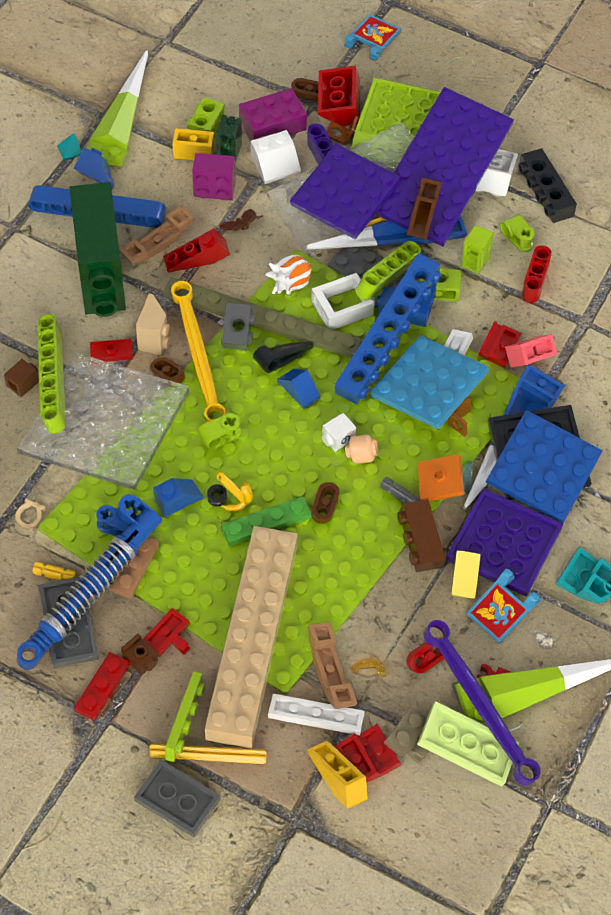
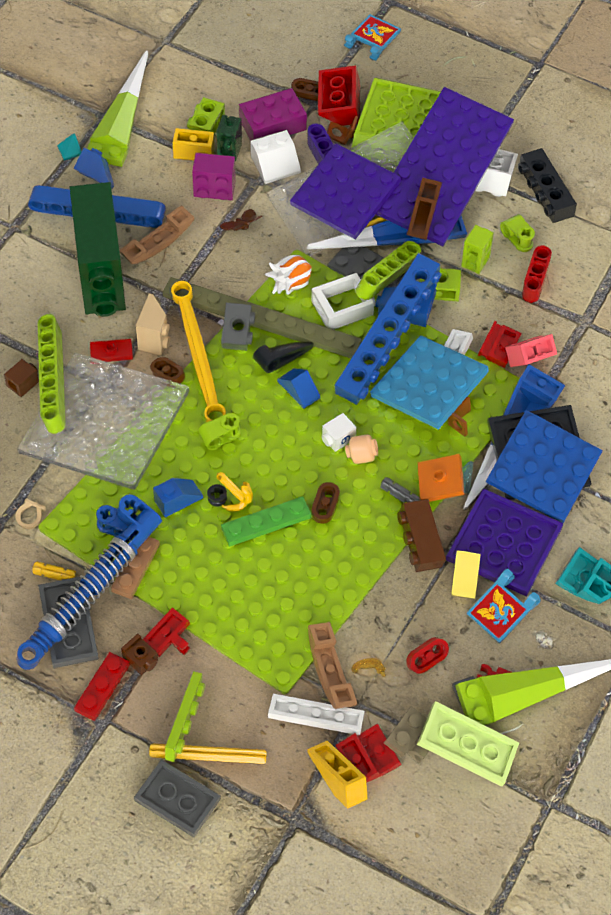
red slope [163,228,230,273] -> none
tan brick [205,526,298,749] -> none
dark purple piece [423,620,541,786] -> none

